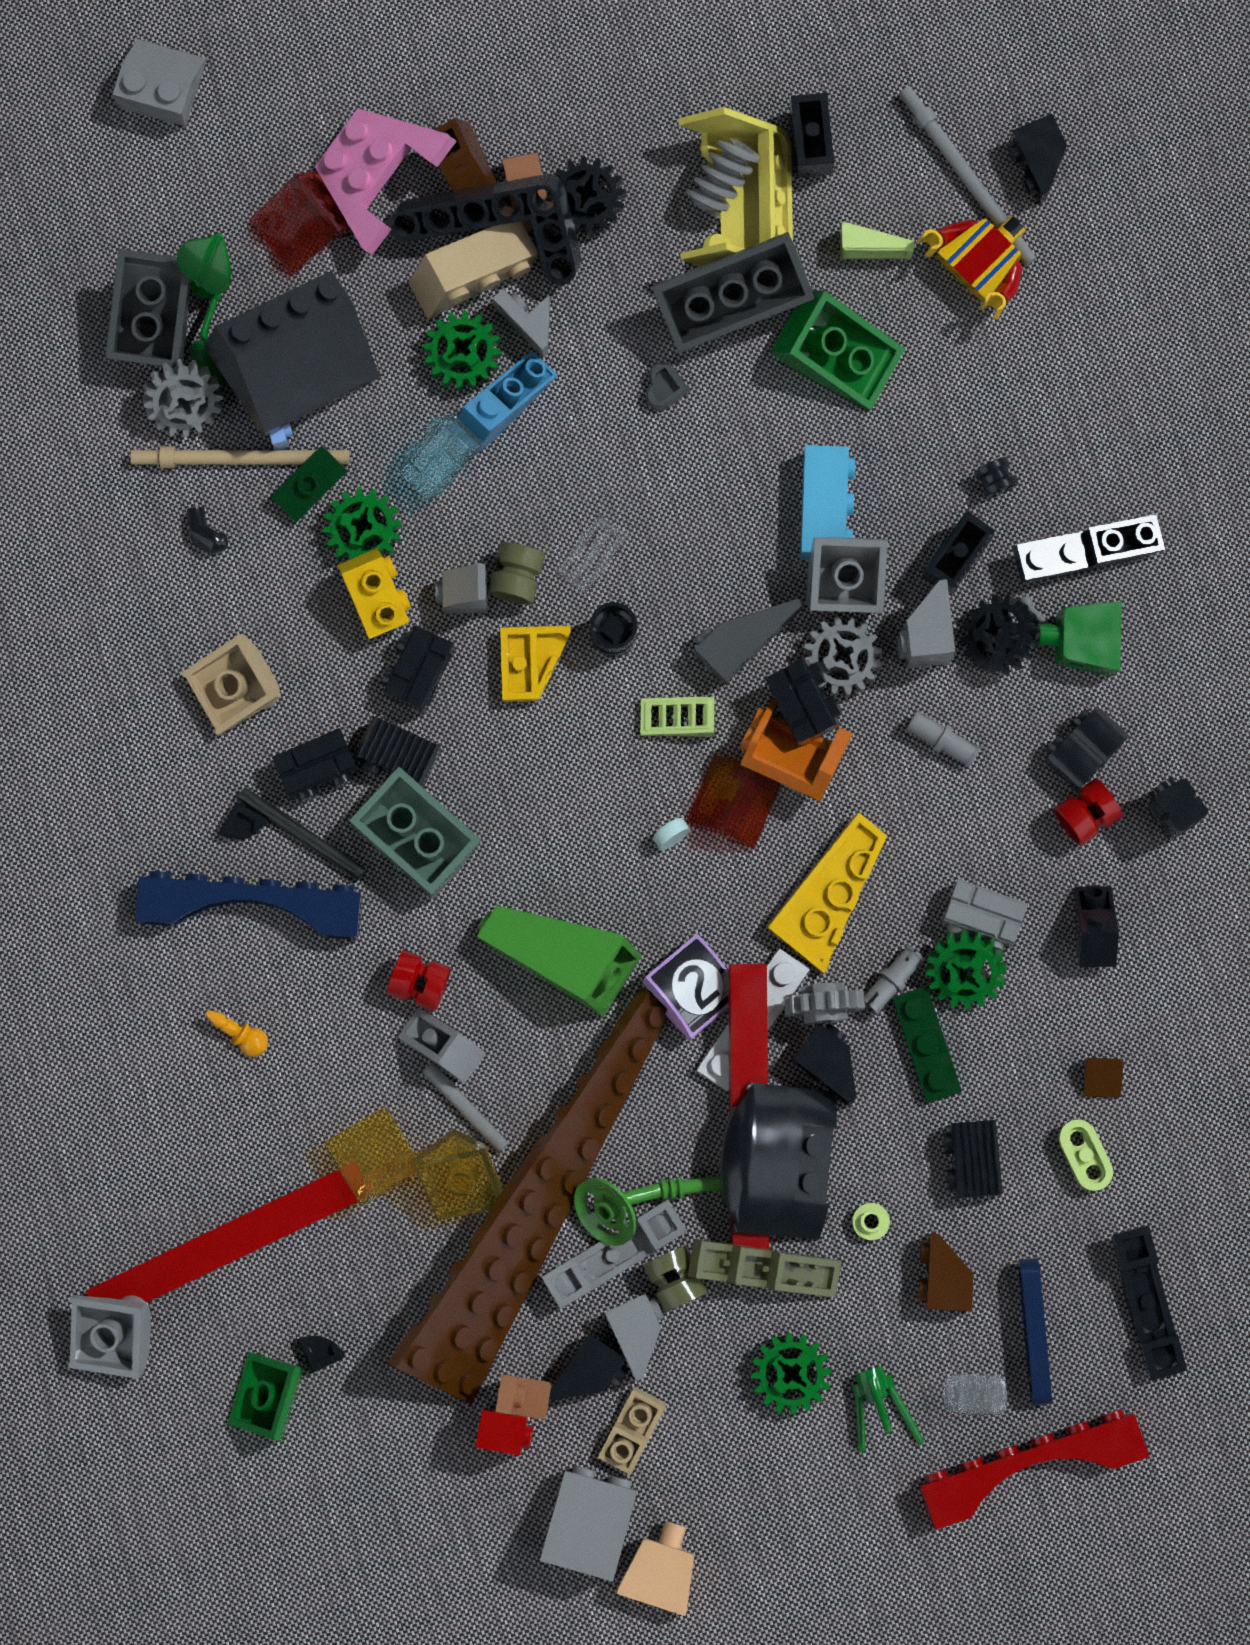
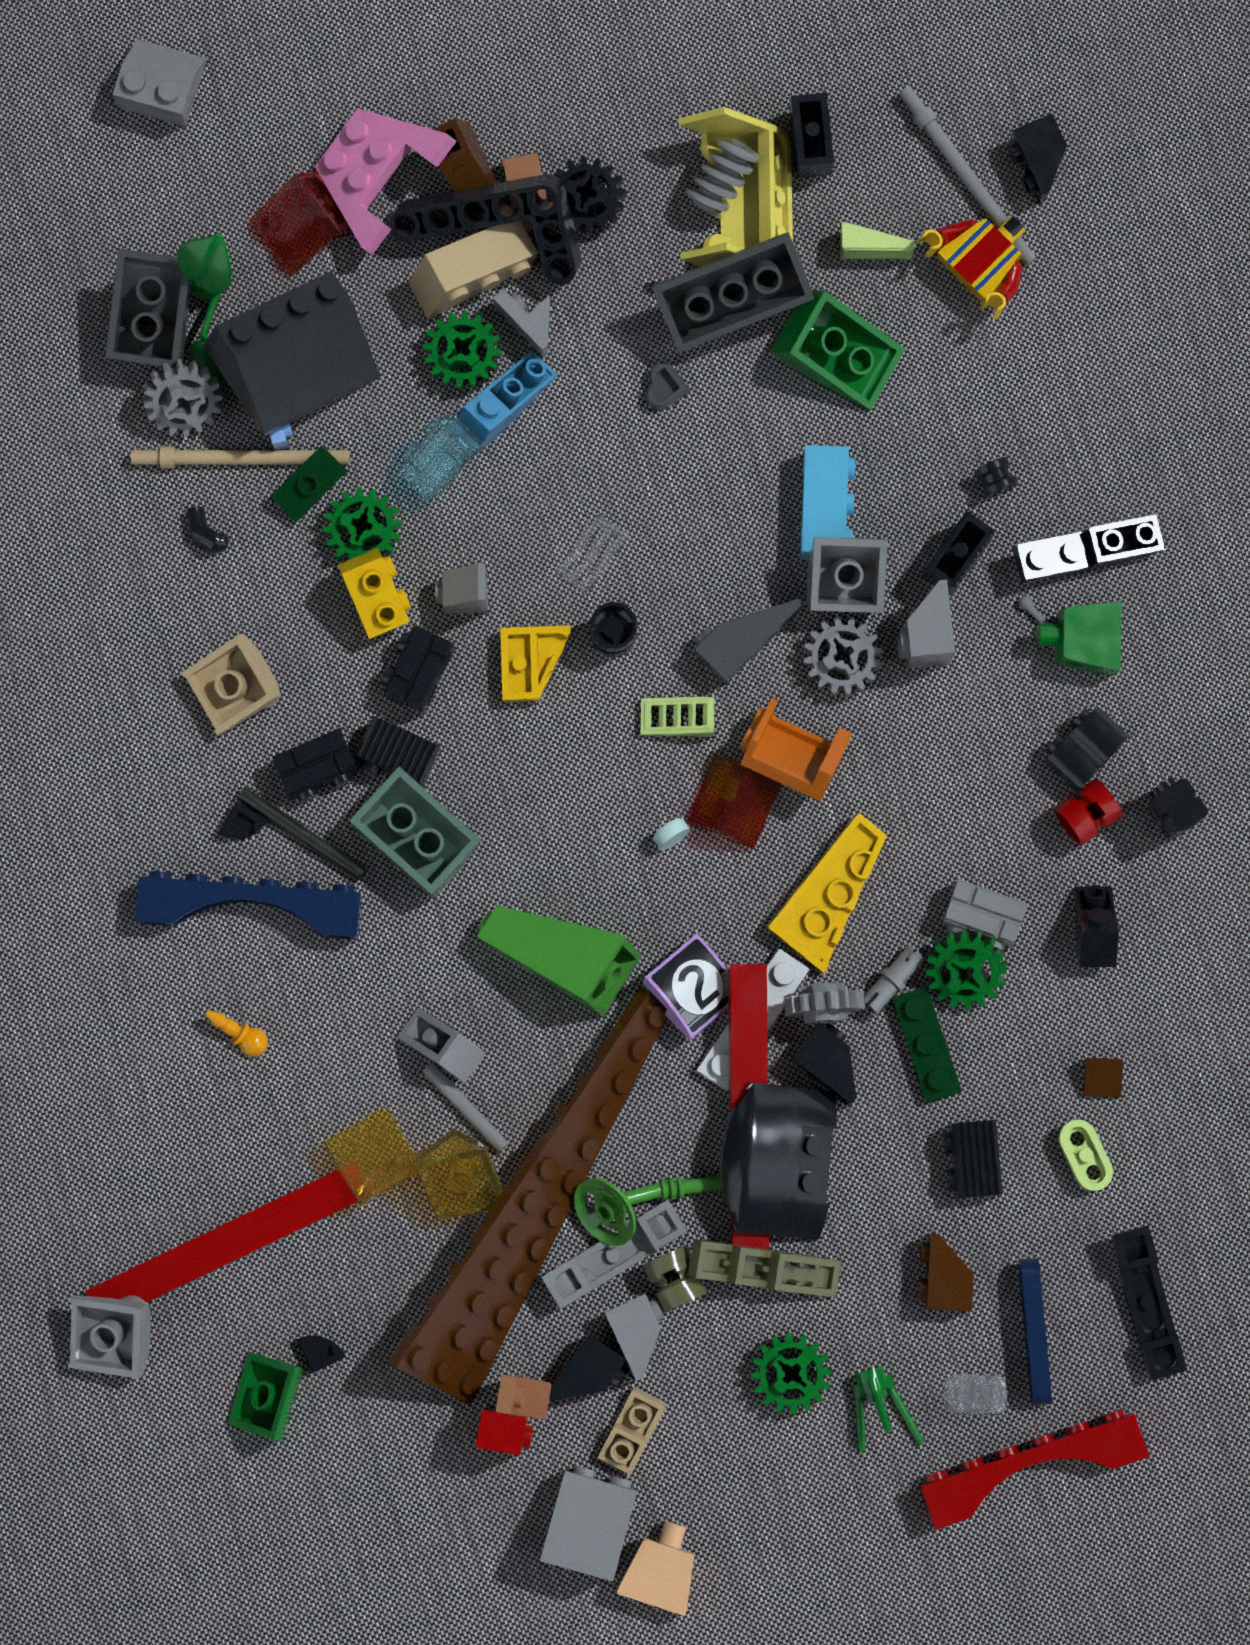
red wheel [386,950,452,1012] -> none
olive wheel [487,542,546,605] -> none
black brick [765,658,842,745] -> none
yellowish green plate [852,1203,890,1240] -> none
light grey pin [906,710,981,768] -> none
black gear [961,595,1040,675] -> none

